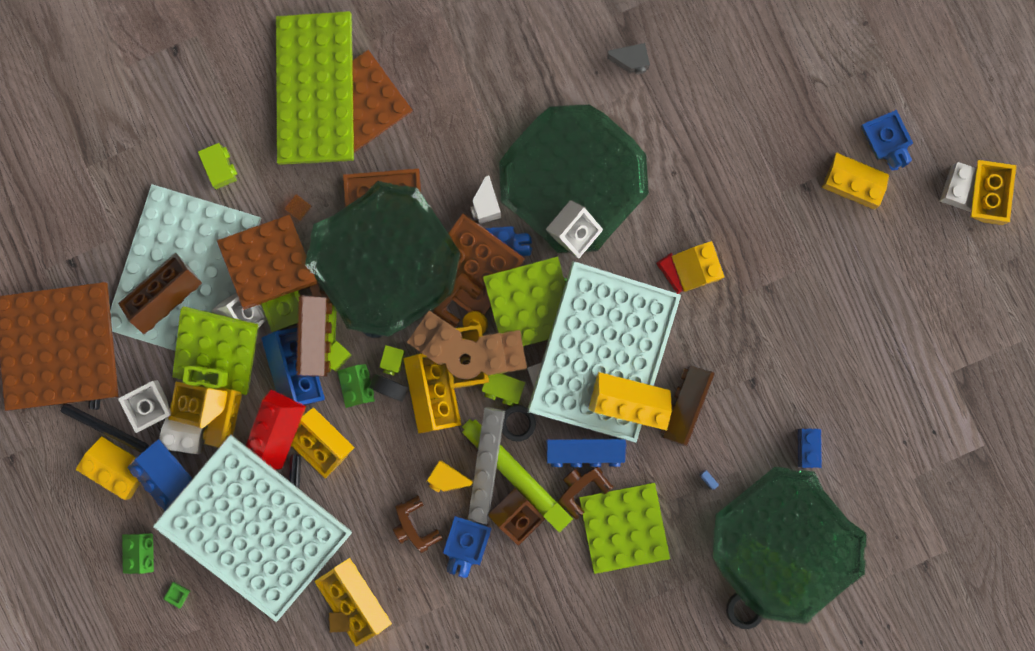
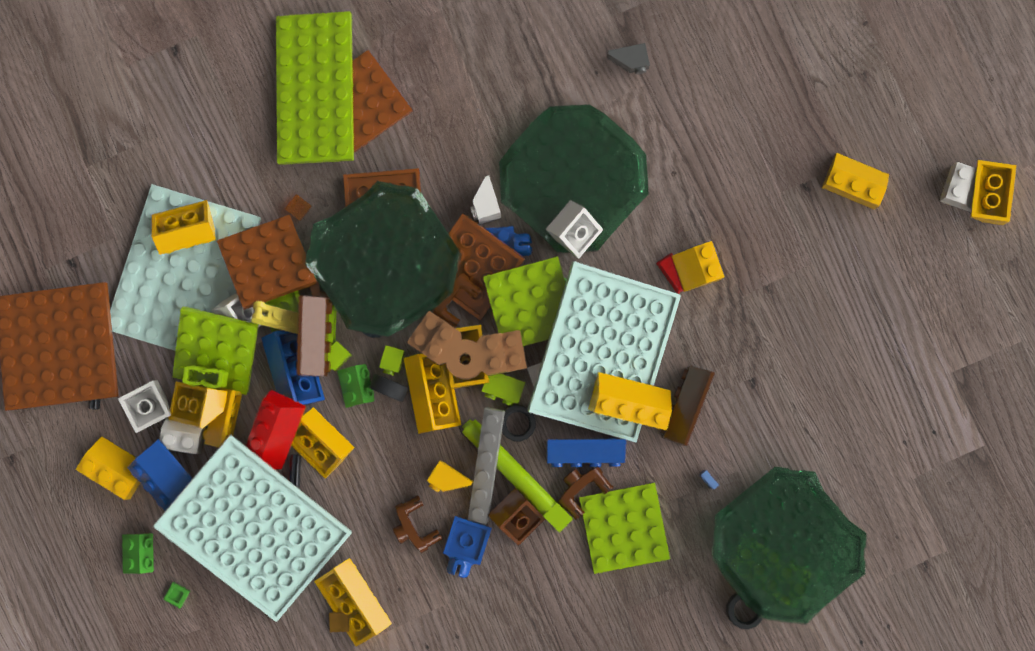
black axle [60,403,149,453] -> none
reddish brown slope [118,253,202,334] -> none
lime brick [198,143,238,189] -> none
yellow piece [463,311,488,334] -> none
blue brick [798,429,822,468] -> none
blue plate [861,110,913,170] -> none
none -> yellow slope [152,200,216,255]
none -> light yellow plate [251,301,298,334]

